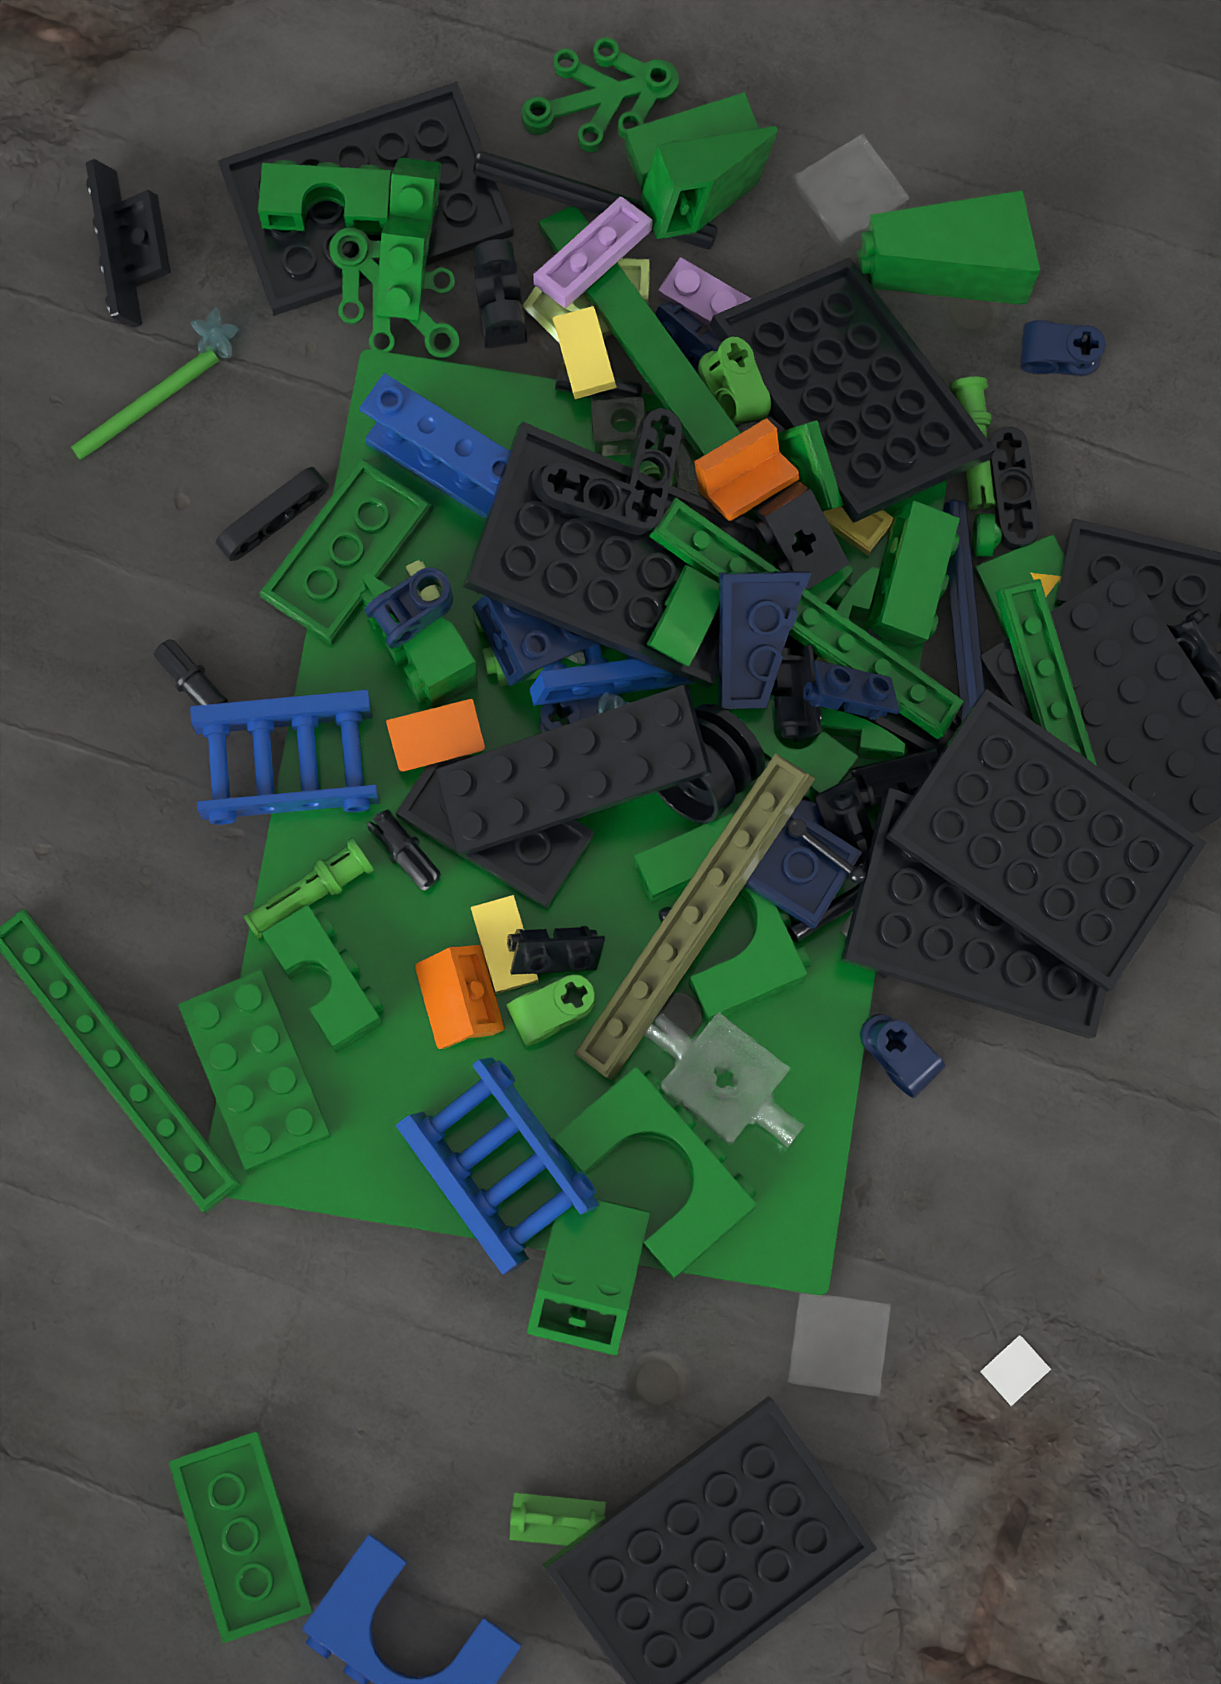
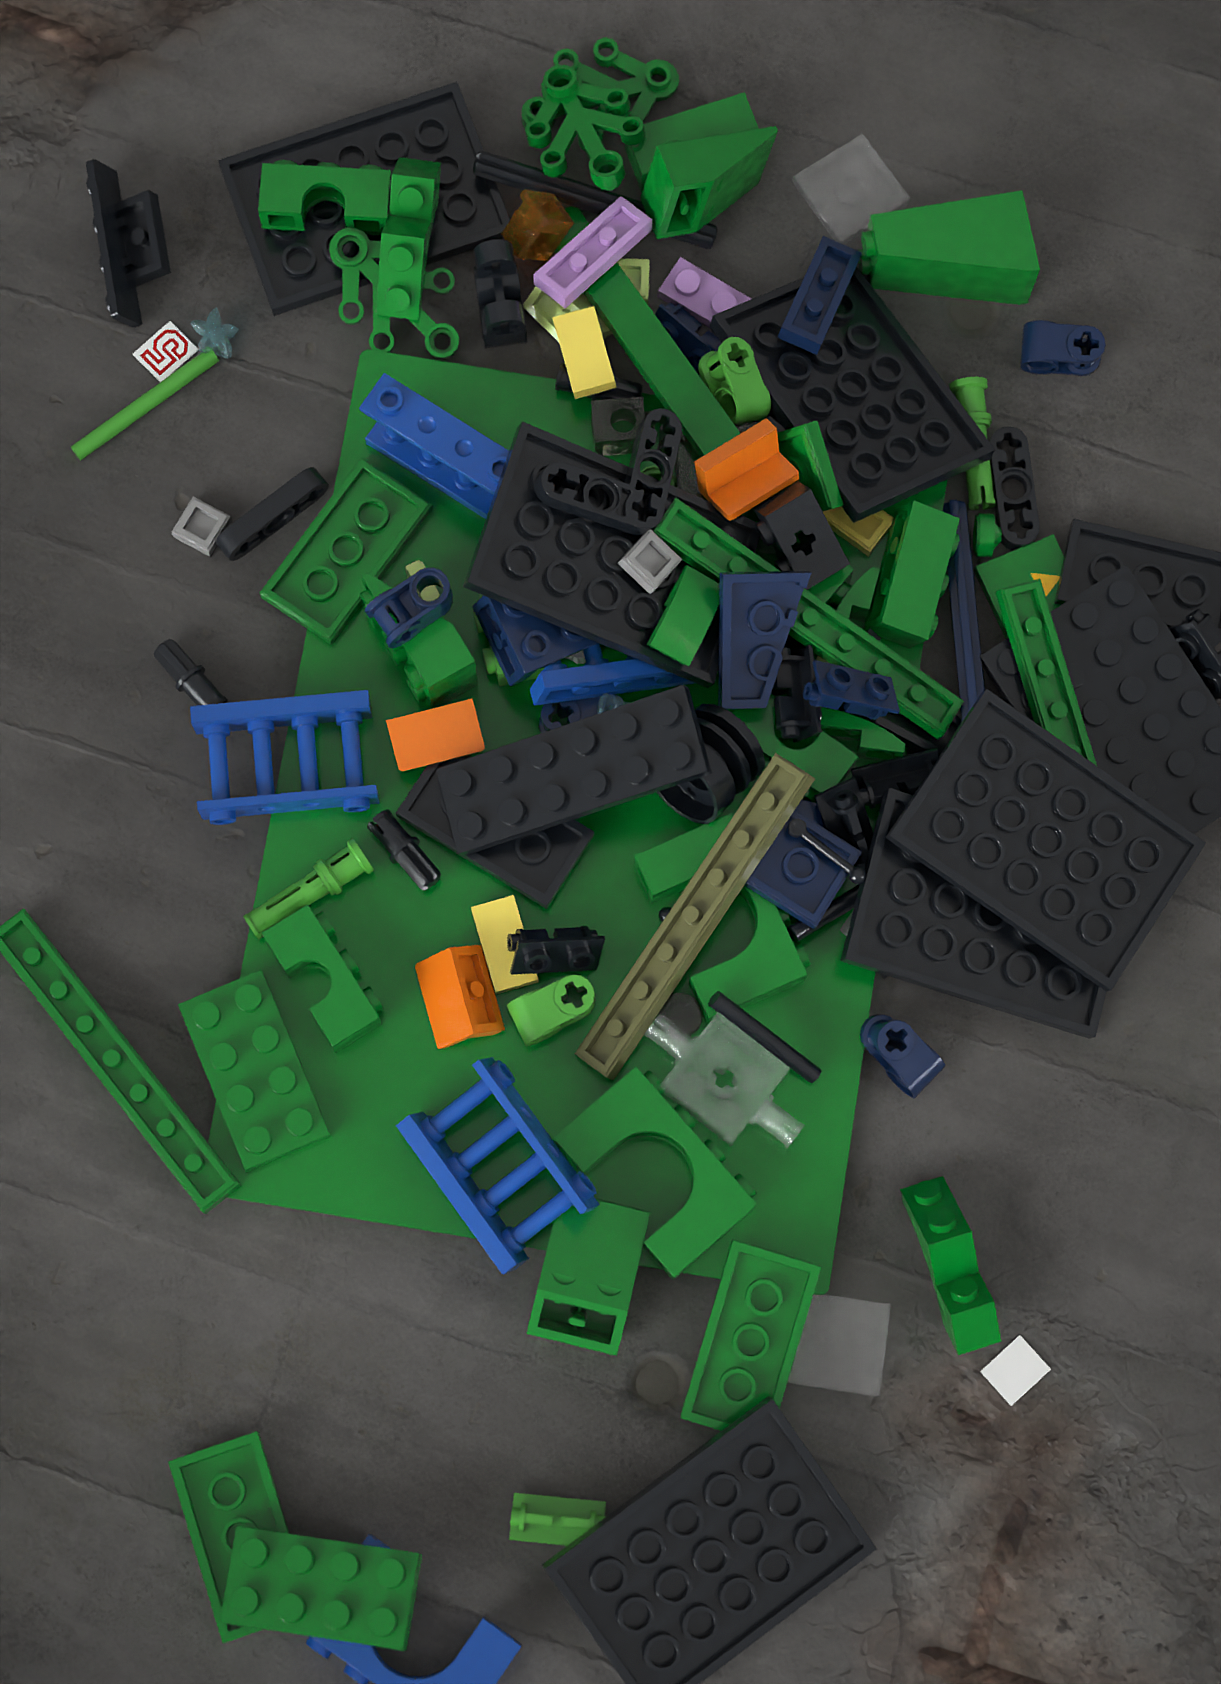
none -> white sticker [133,321,199,382]
none -> light grey tile [171,496,232,557]
none -> green plate [219,1526,422,1651]
none -> clear orange brick [501,189,574,261]
none -> green plant [525,65,646,191]
none -> light grey tile [618,529,682,594]
none -> green plate [680,1239,821,1431]
none -> black bar [708,991,821,1083]
none -> dark blue plate [777,236,862,355]
none -> green arch [900,1176,1002,1355]

